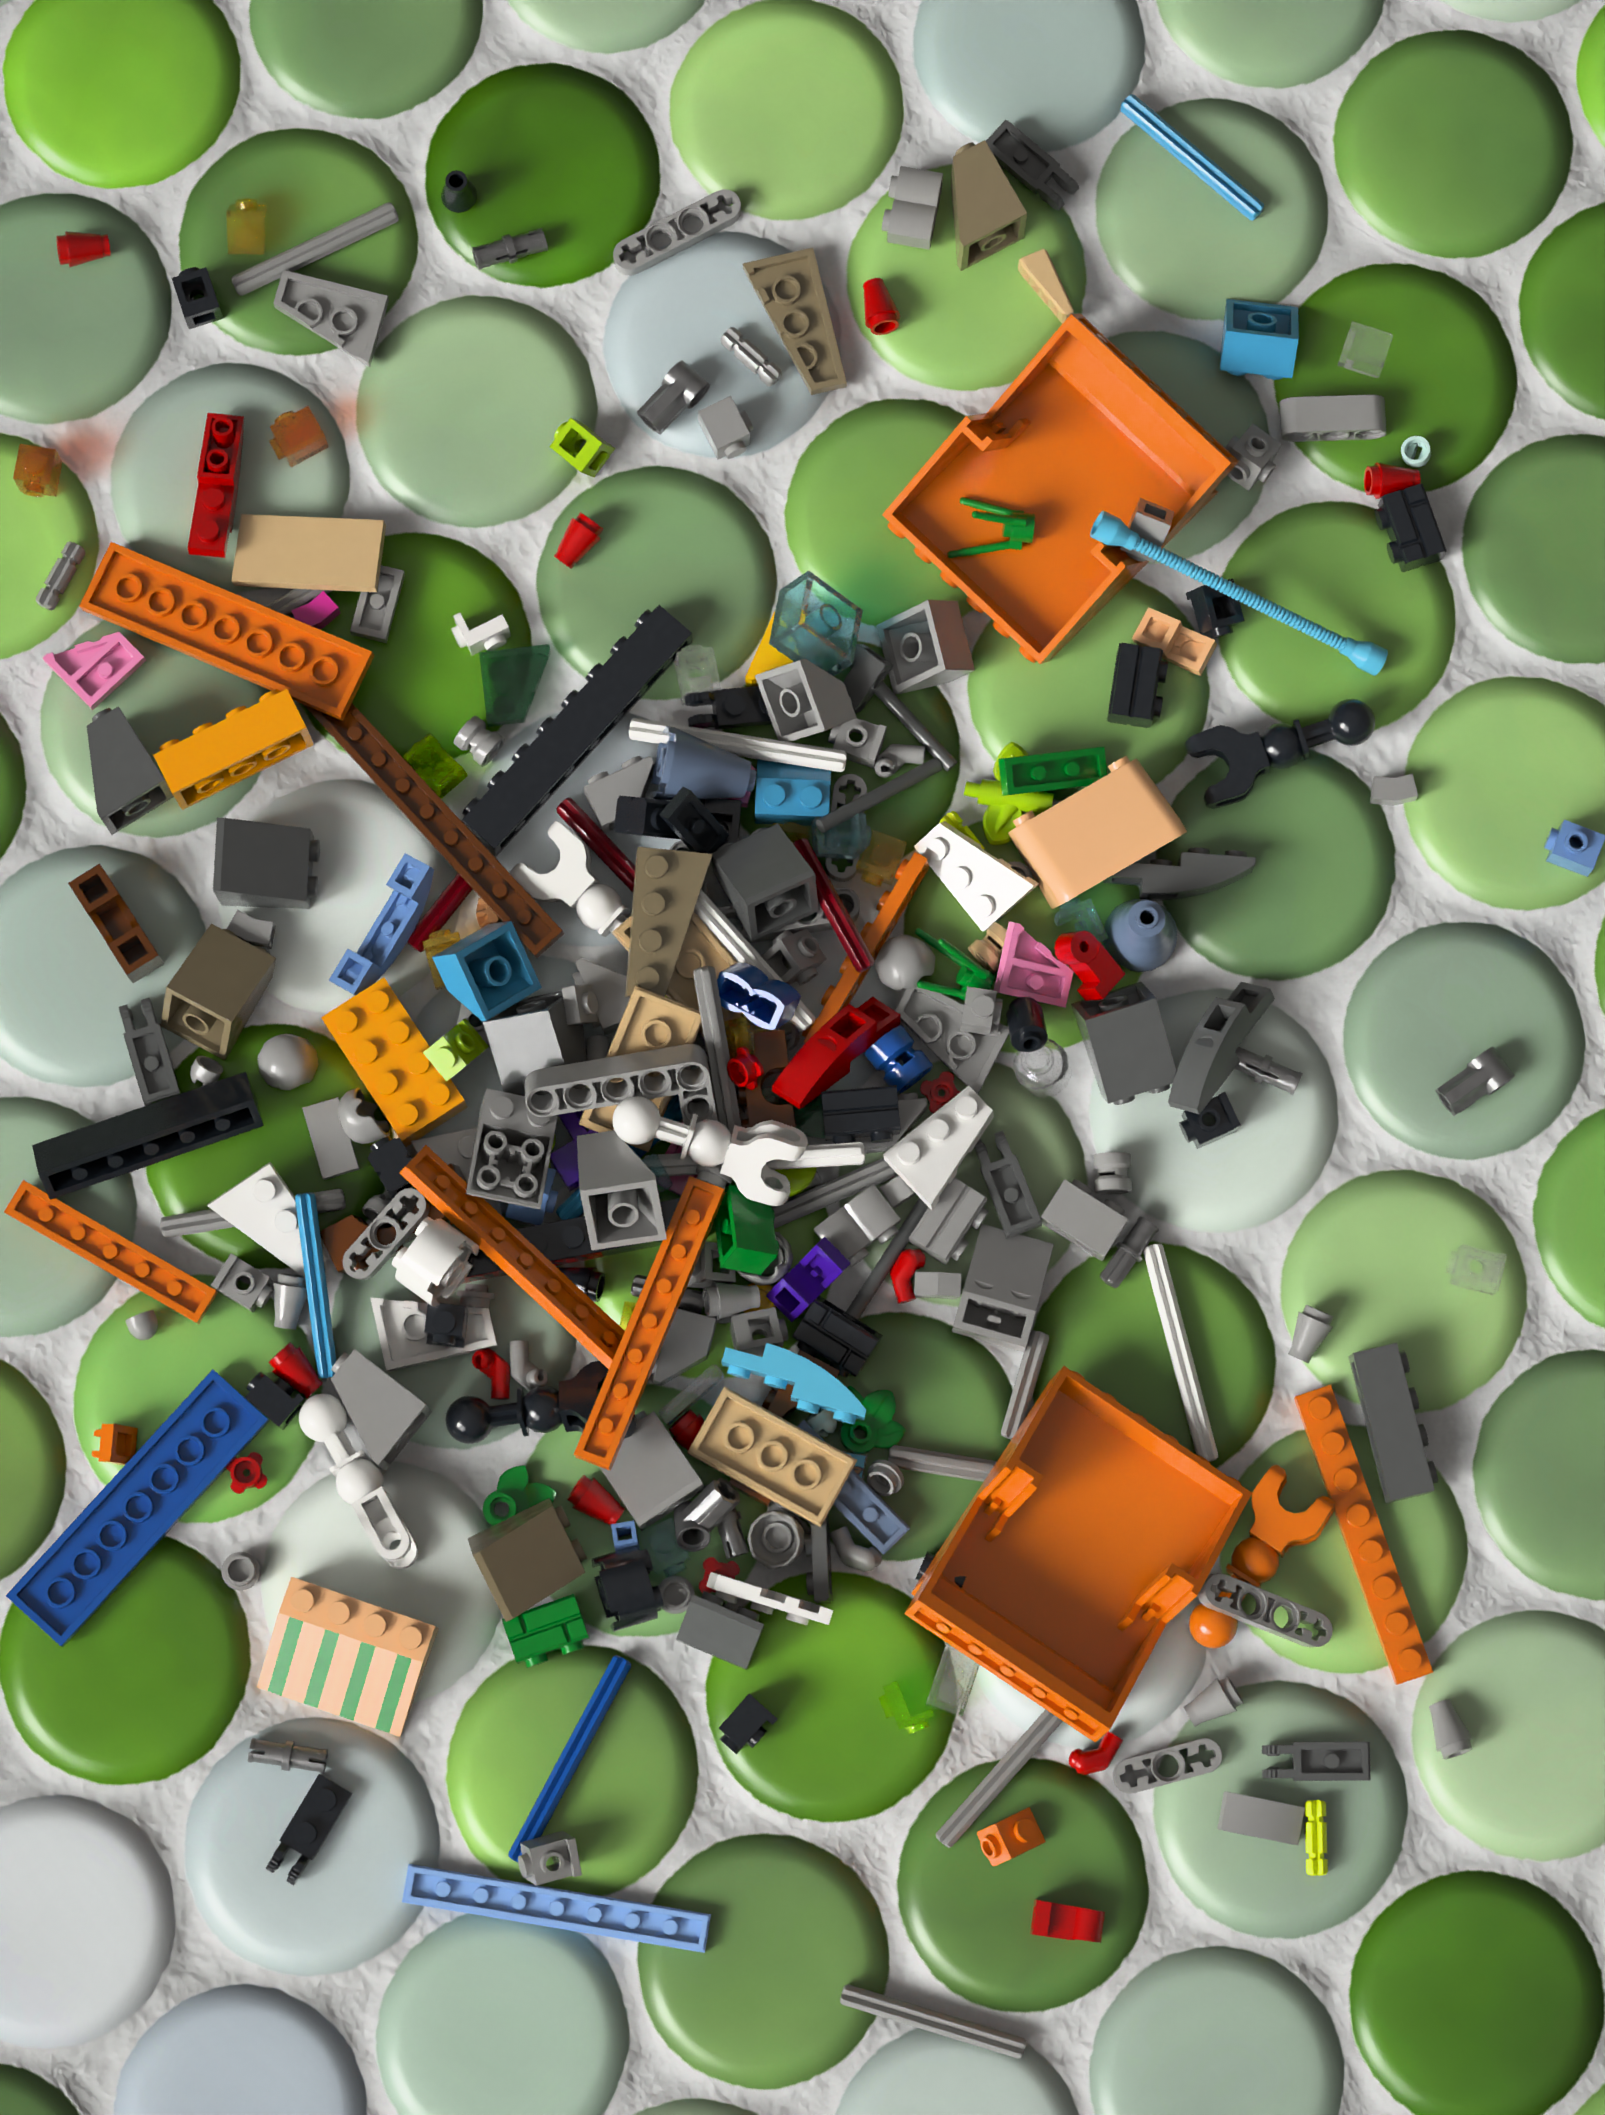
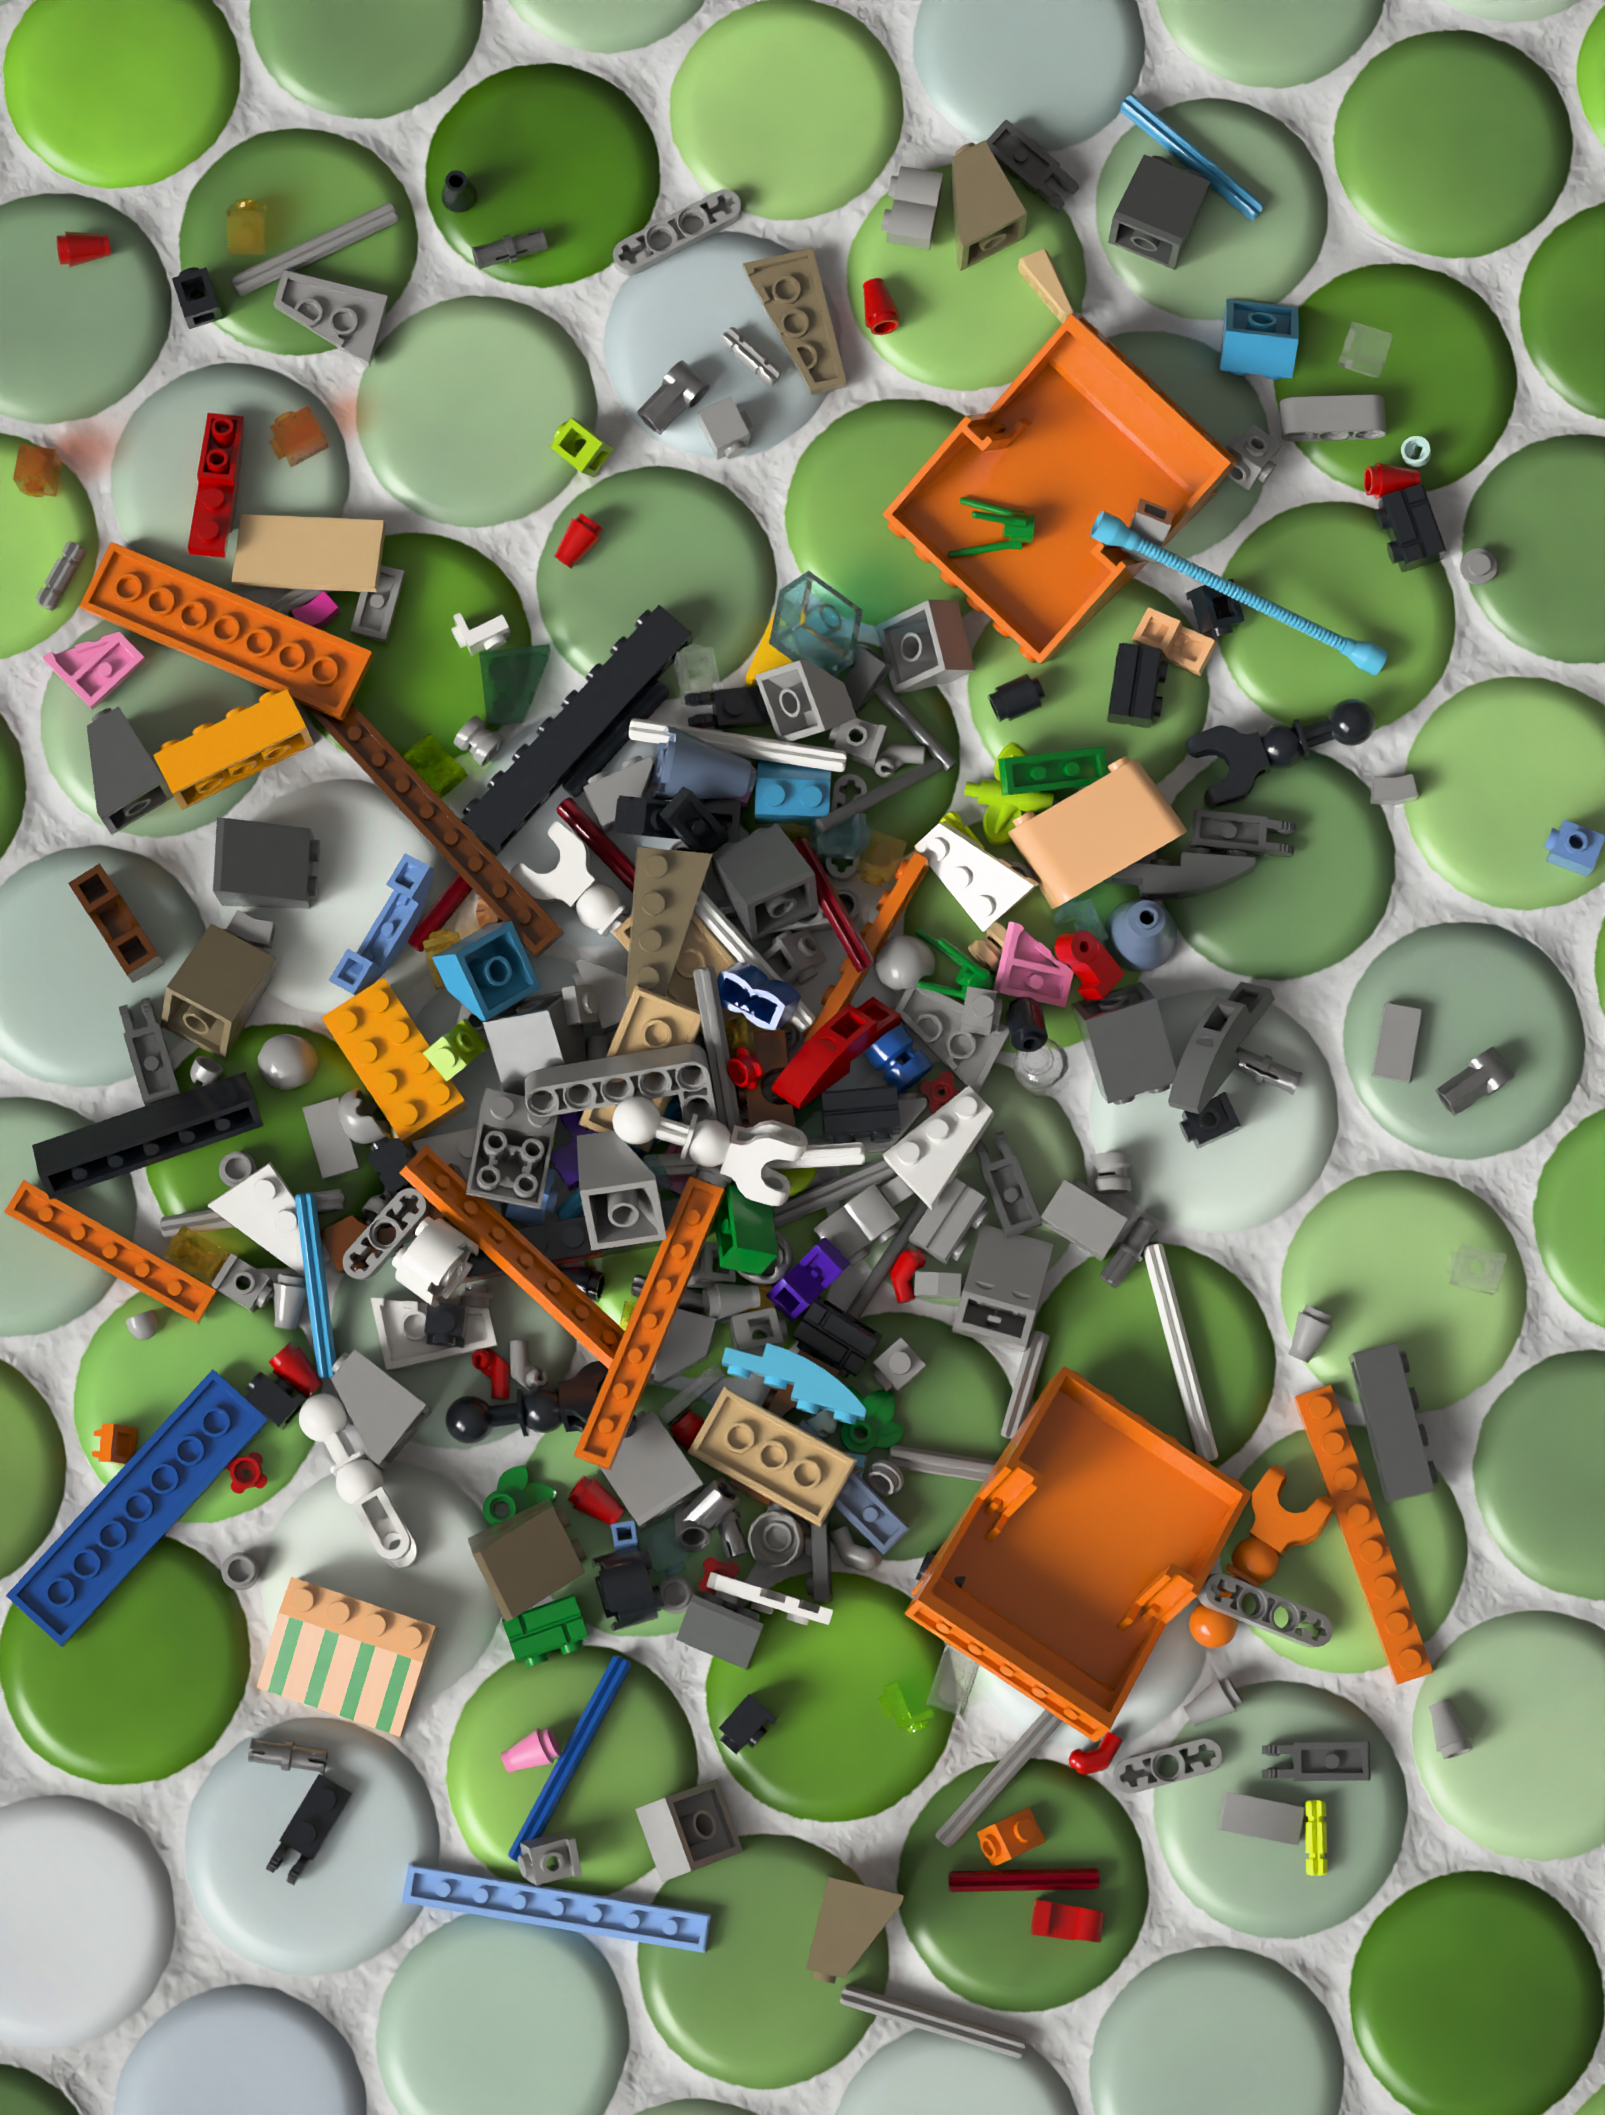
none -> clear yellow bracket [164,1226,230,1288]
none -> light grey plate [219,1151,257,1188]
none -> bright pink cone [501,1728,561,1774]
none -> black axle [562,680,669,798]
none -> light grey slope [635,1779,743,1882]
none -> dark tan slope [806,1877,904,1984]
none -> light grey brick [872,1337,926,1394]
none -> dark red axle [948,1868,1100,1892]
none -> black brick [988,674,1045,722]
none -> dark grey slope [1108,154,1211,270]
none -> dark grey hinge [1190,809,1296,857]
none -> light grey tile [1372,1003,1422,1083]
none -> light grey plate [1460,548,1497,585]

